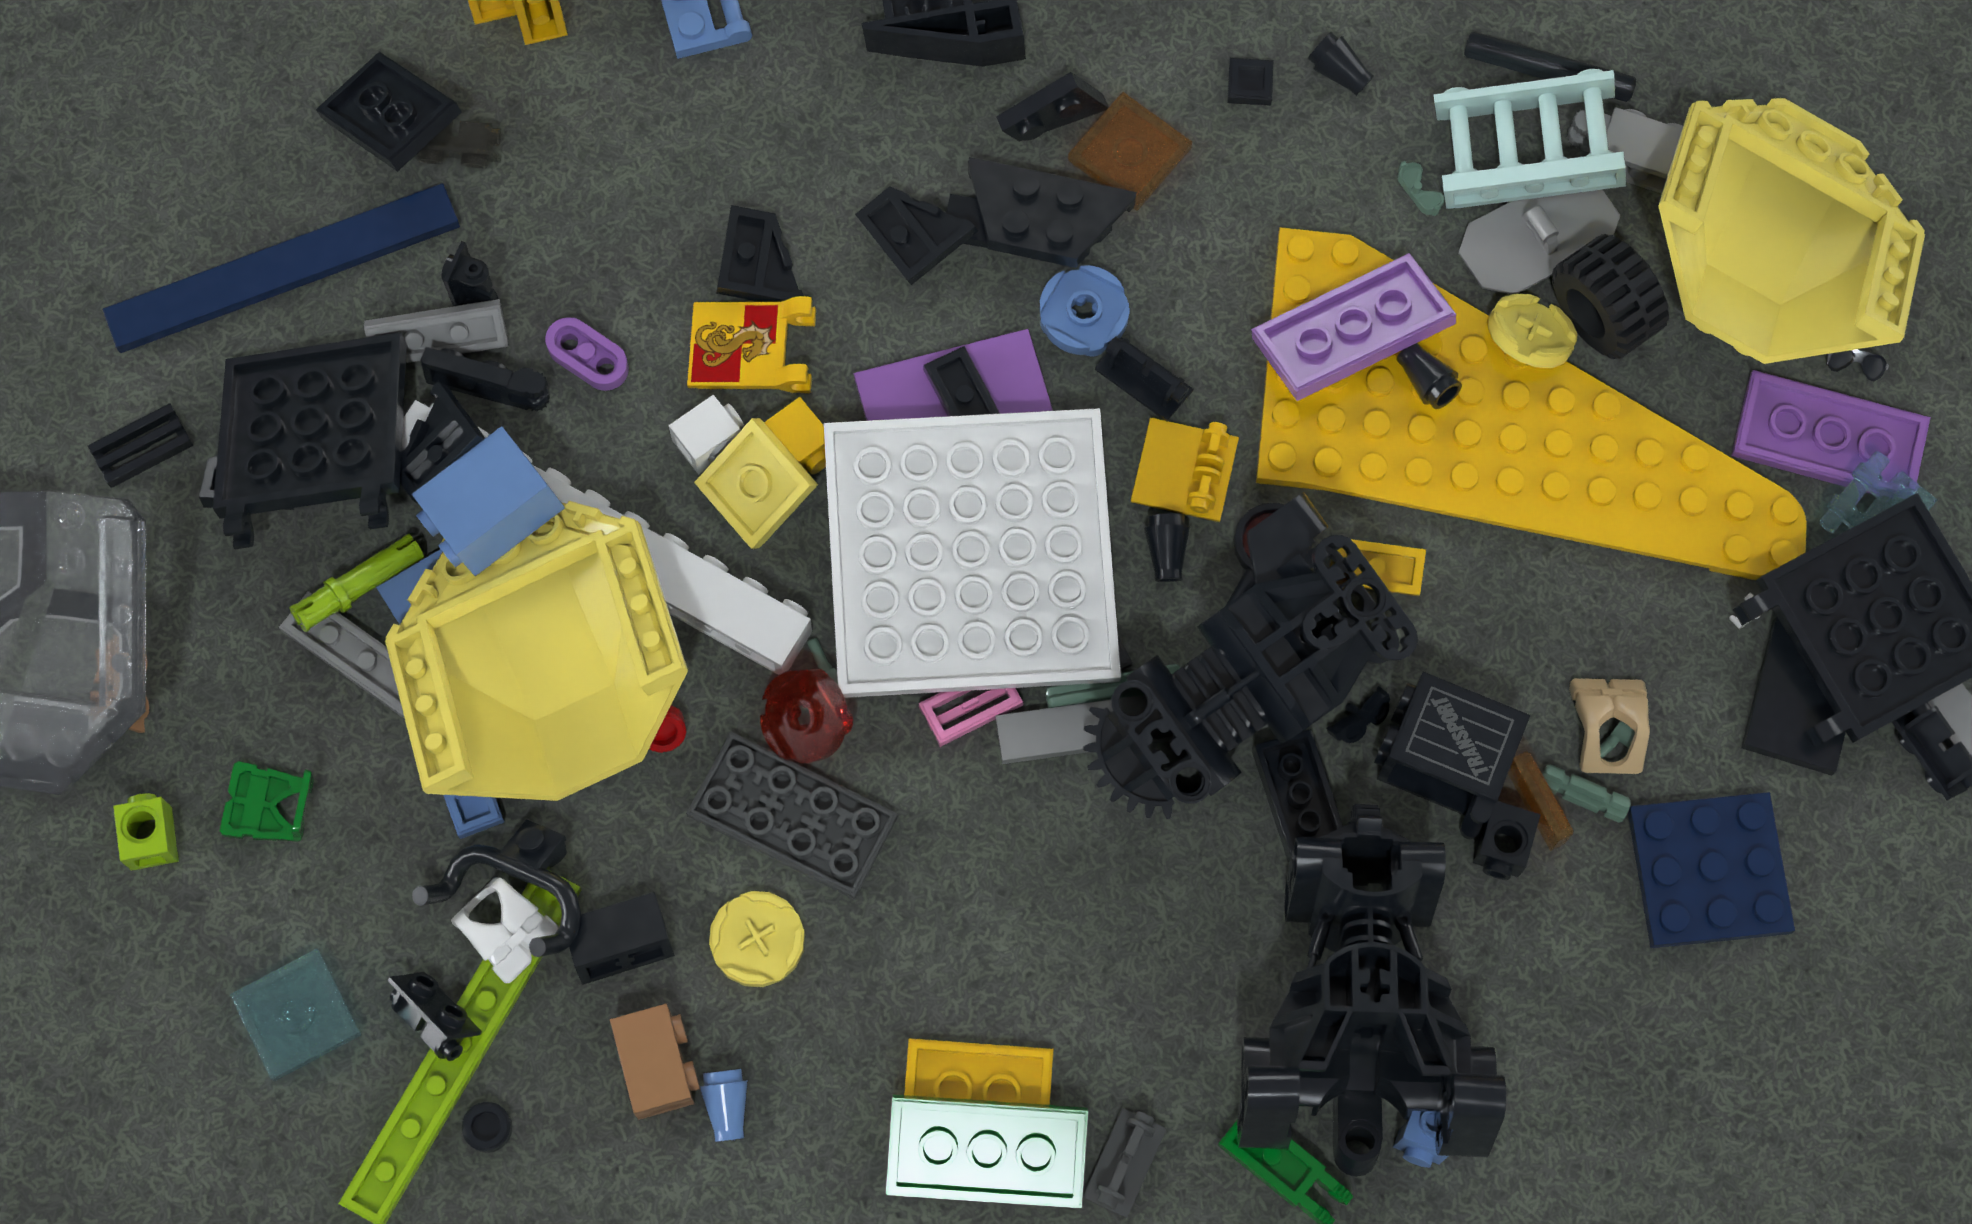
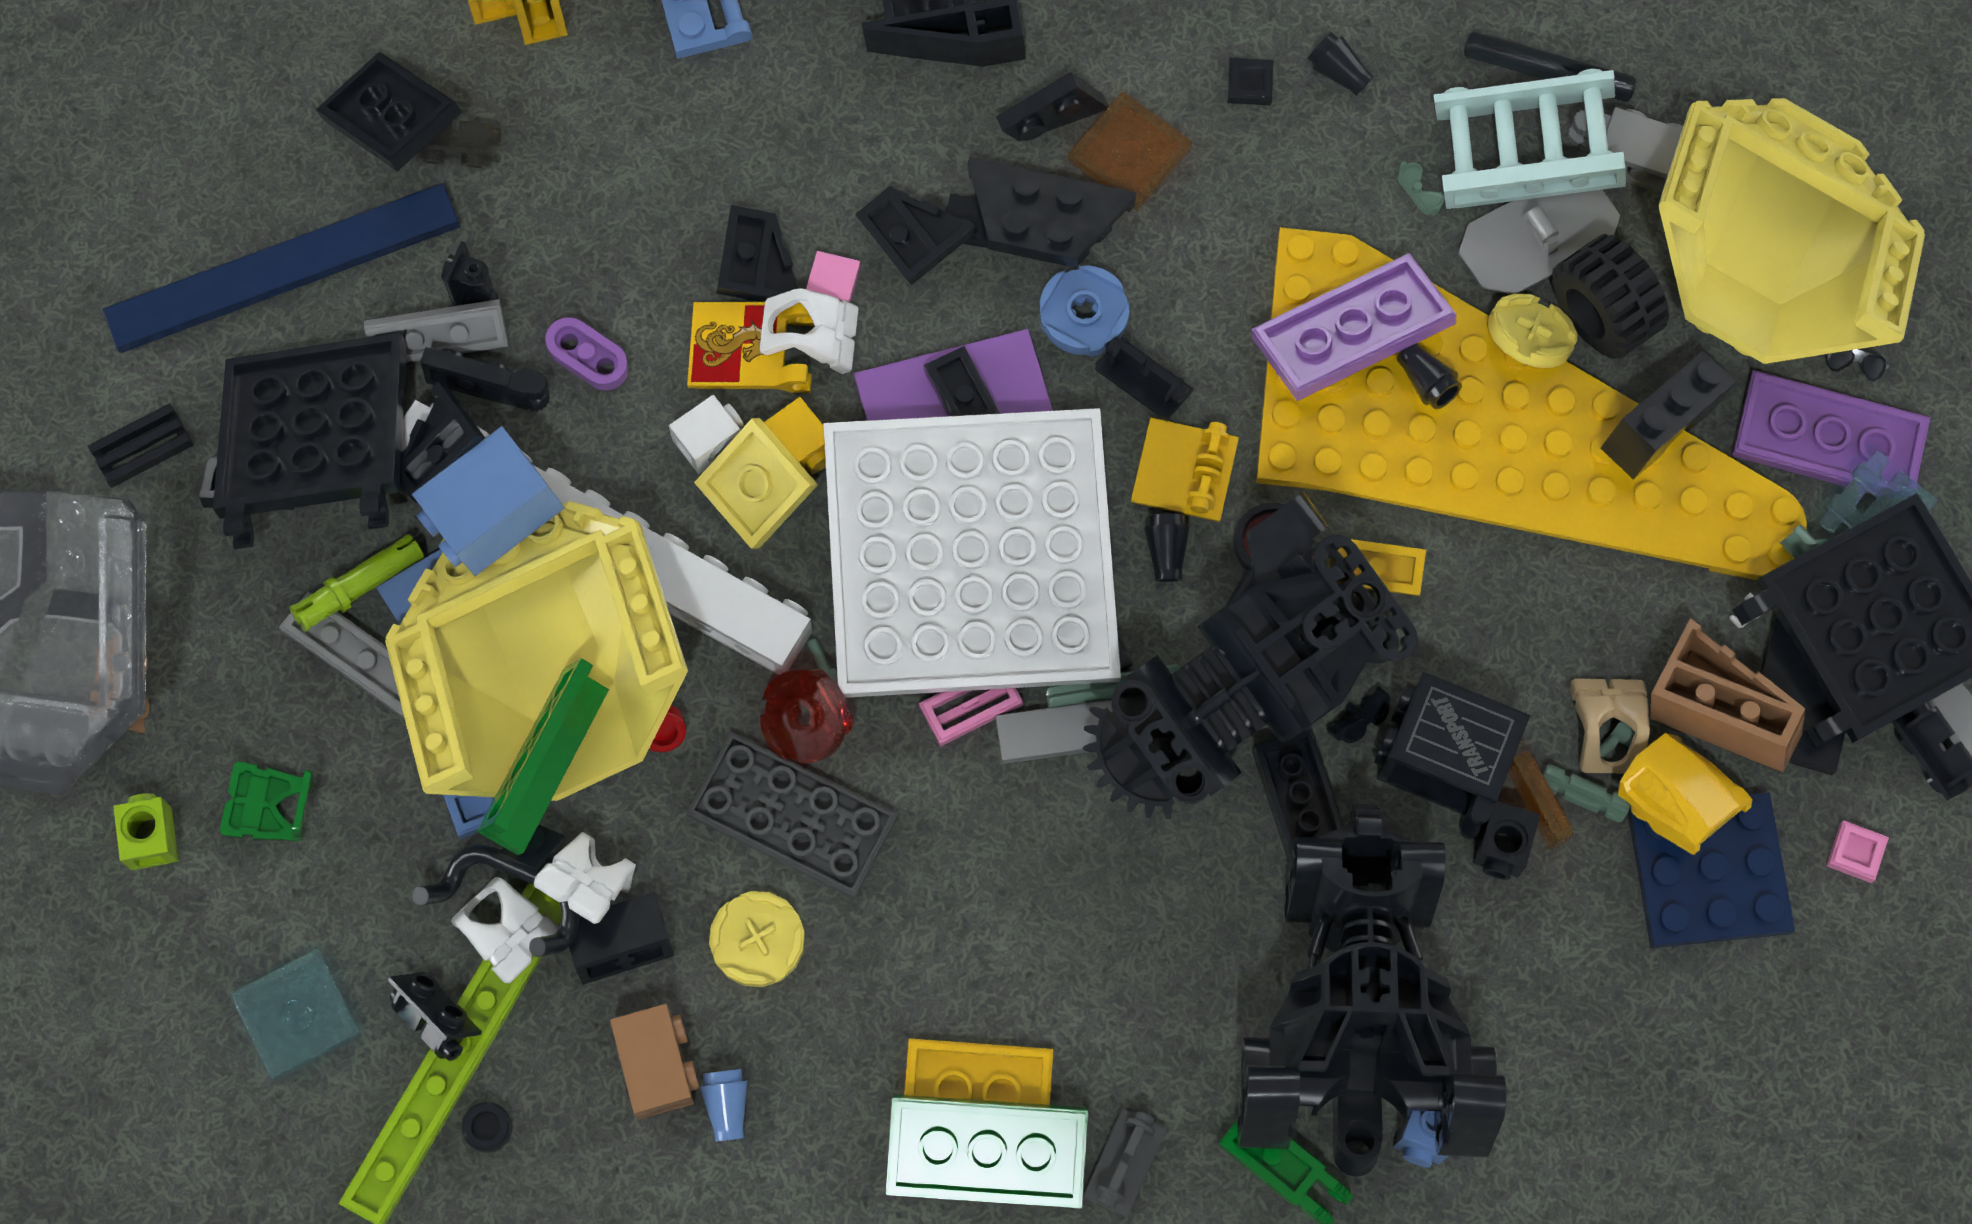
none -> green fence [477,658,609,855]
none -> white piece [534,832,636,924]
none -> white piece [760,288,858,374]
none -> bright pink tile [806,251,861,303]
none -> black arch [1600,351,1737,480]
none -> yellow slope [1618,733,1752,855]
none -> medium nougat wedge [1650,618,1805,772]
none -> sand green hand [1780,524,1828,559]
none -> bright pink tile [1826,820,1889,883]

